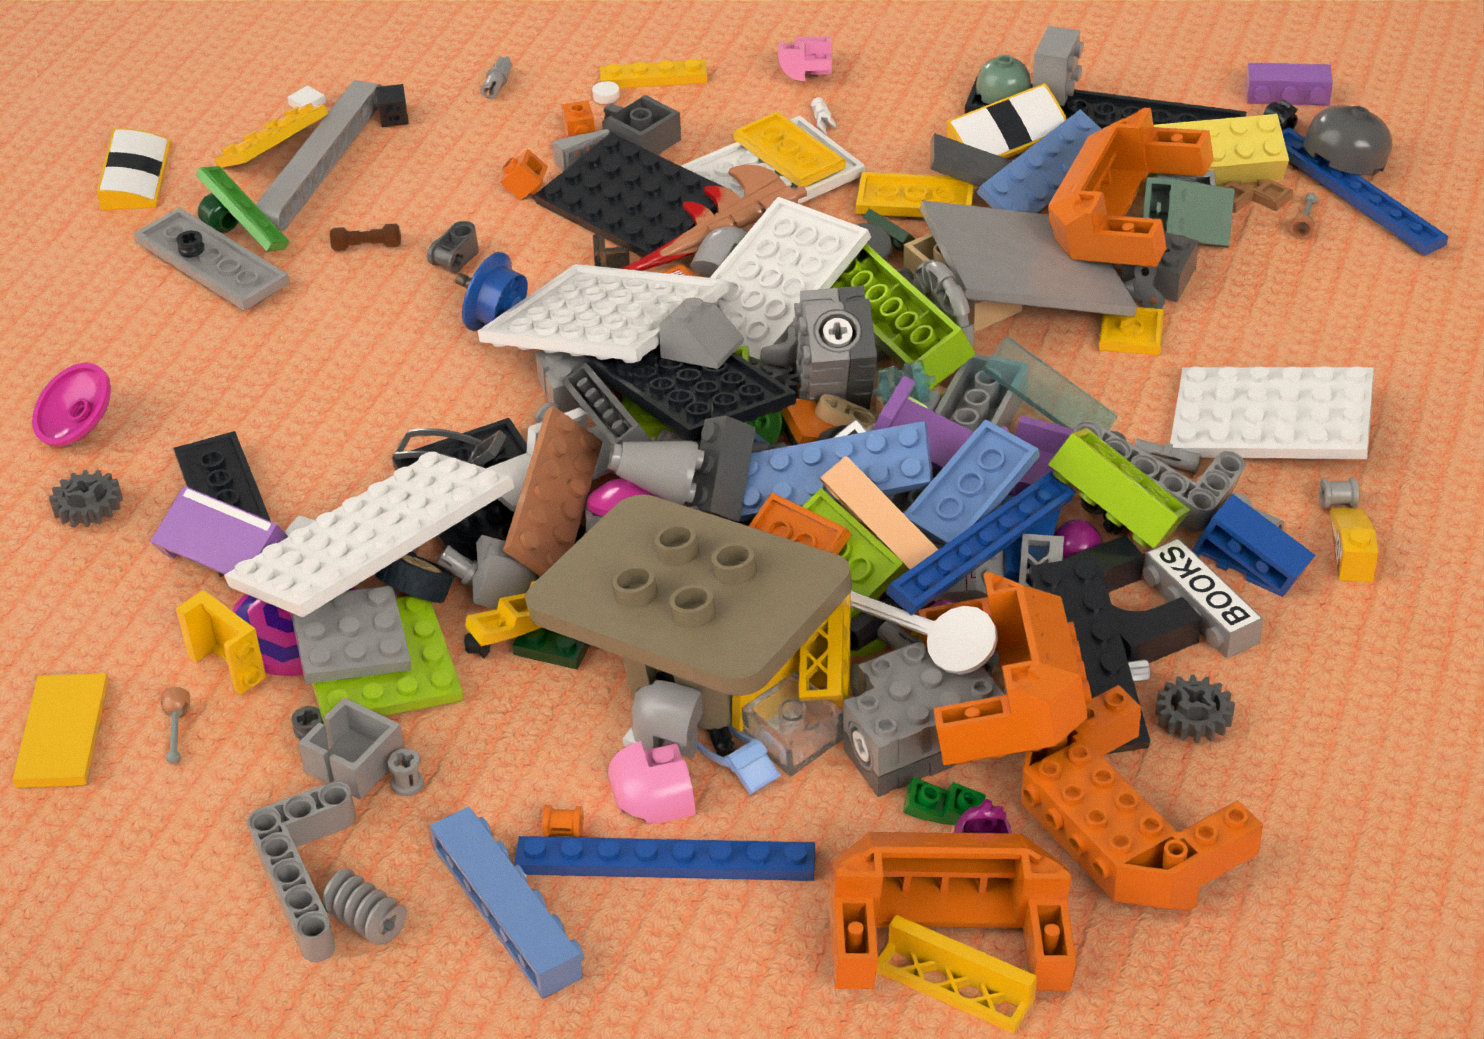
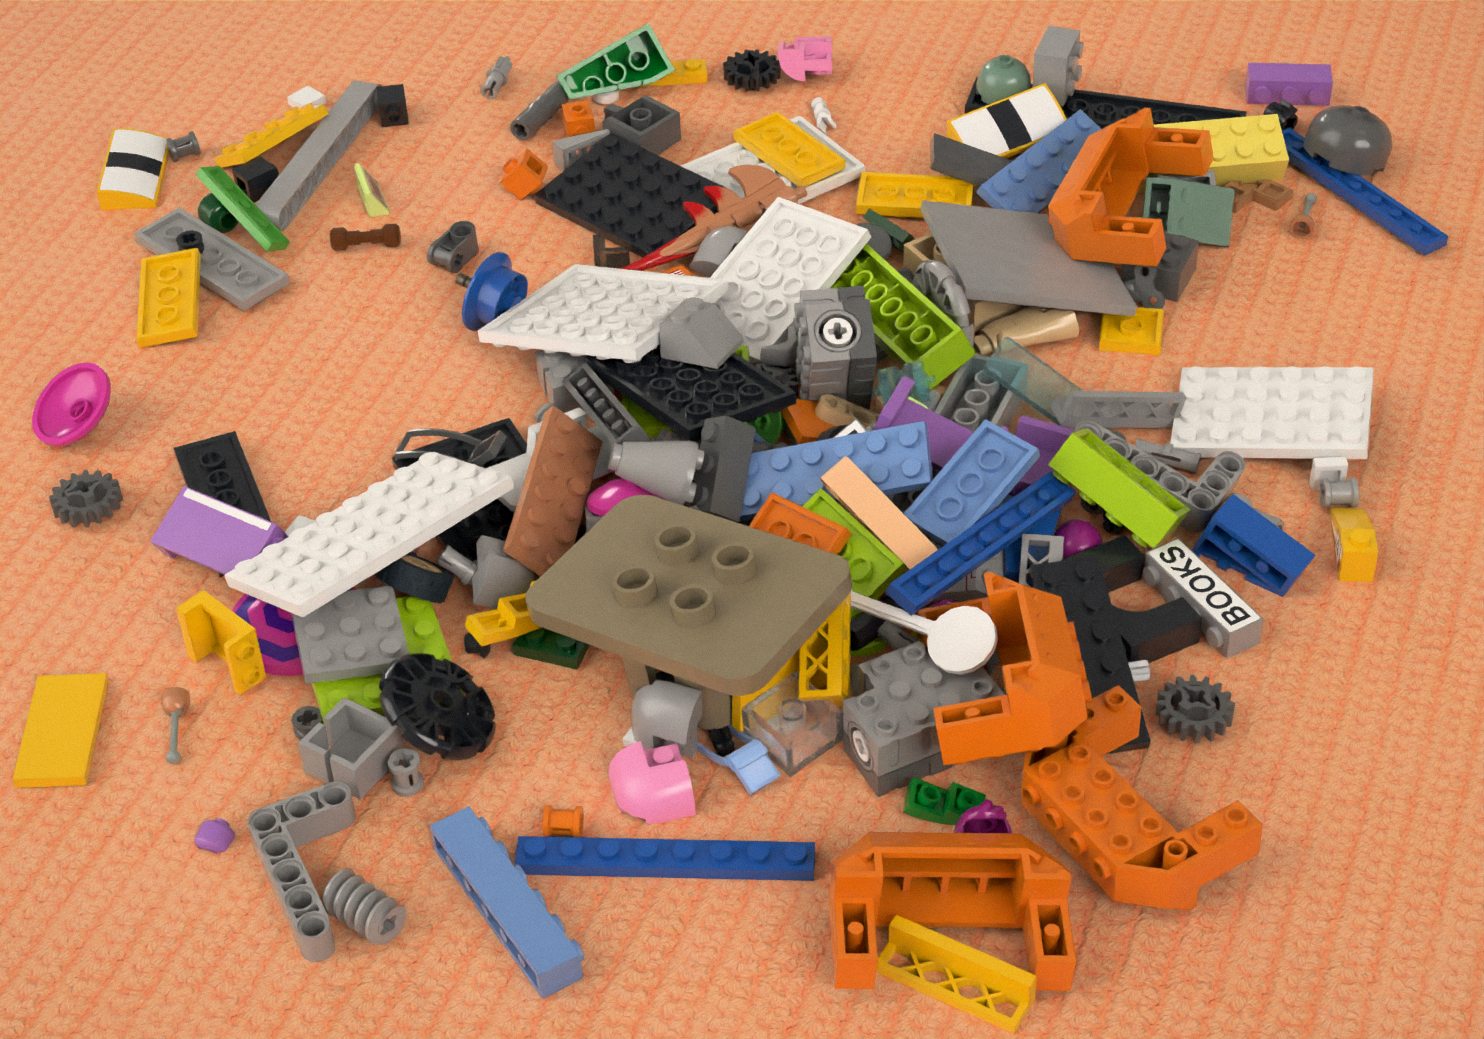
none -> yellow tile [136,248,201,348]
none -> dark grey bush [166,131,201,162]
none -> medium lavender piece [194,818,235,854]
none -> black brick [232,156,279,202]
none -> yellowish green slope [354,163,390,218]
none -> black plate [379,653,496,760]
none -> dark grey axle [510,81,569,141]
none -> green wedge [556,23,675,100]
none -> black gear [723,49,781,92]
none -> tan piece [973,306,1079,356]
none -> light grey fence [1050,391,1187,428]
none -> white plate [1309,457,1348,491]

